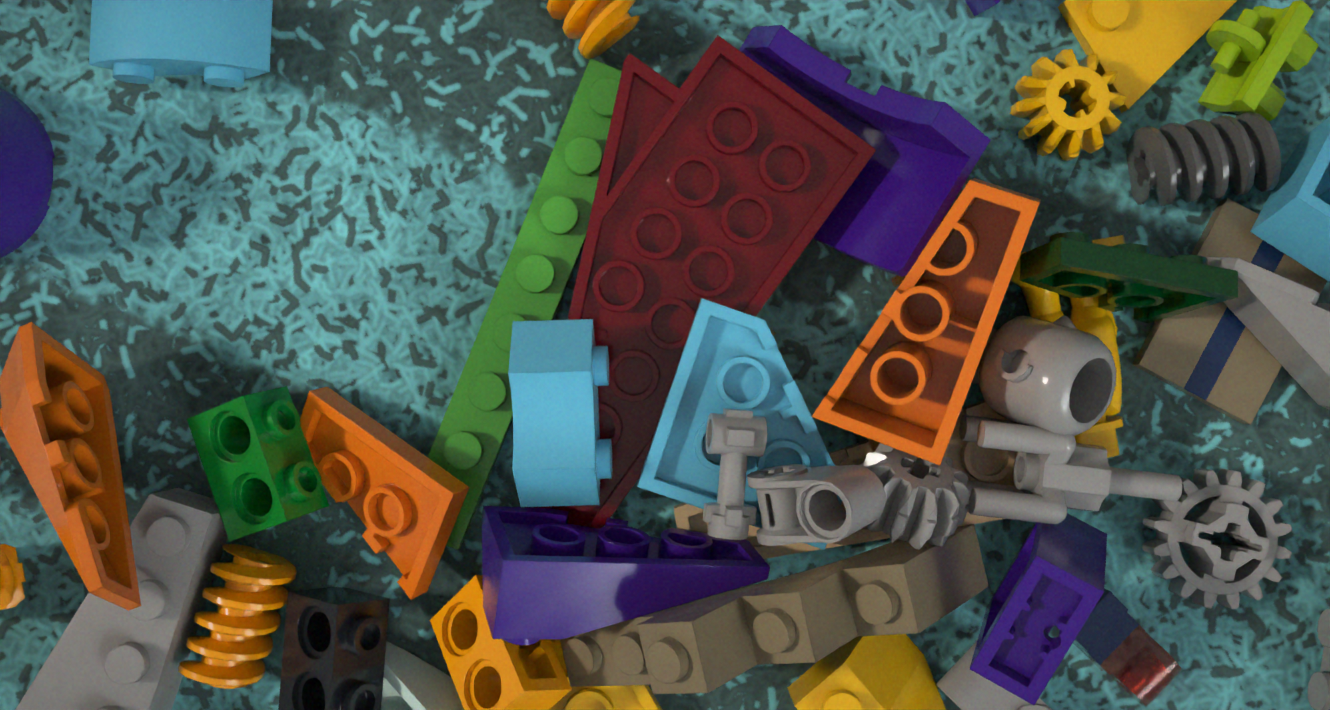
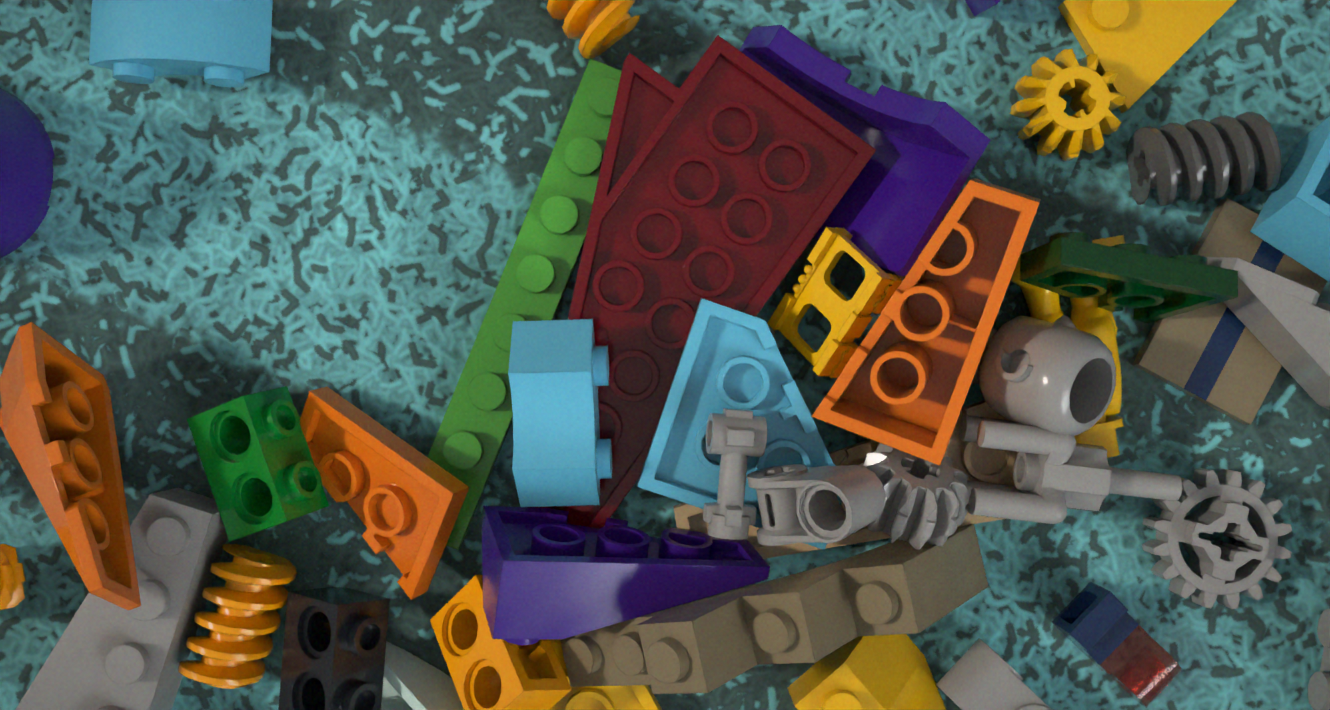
dark purple window [970,513,1107,705] -> none
lime hips [1198,0,1319,121] -> none
none -> yellow piece [767,227,902,378]

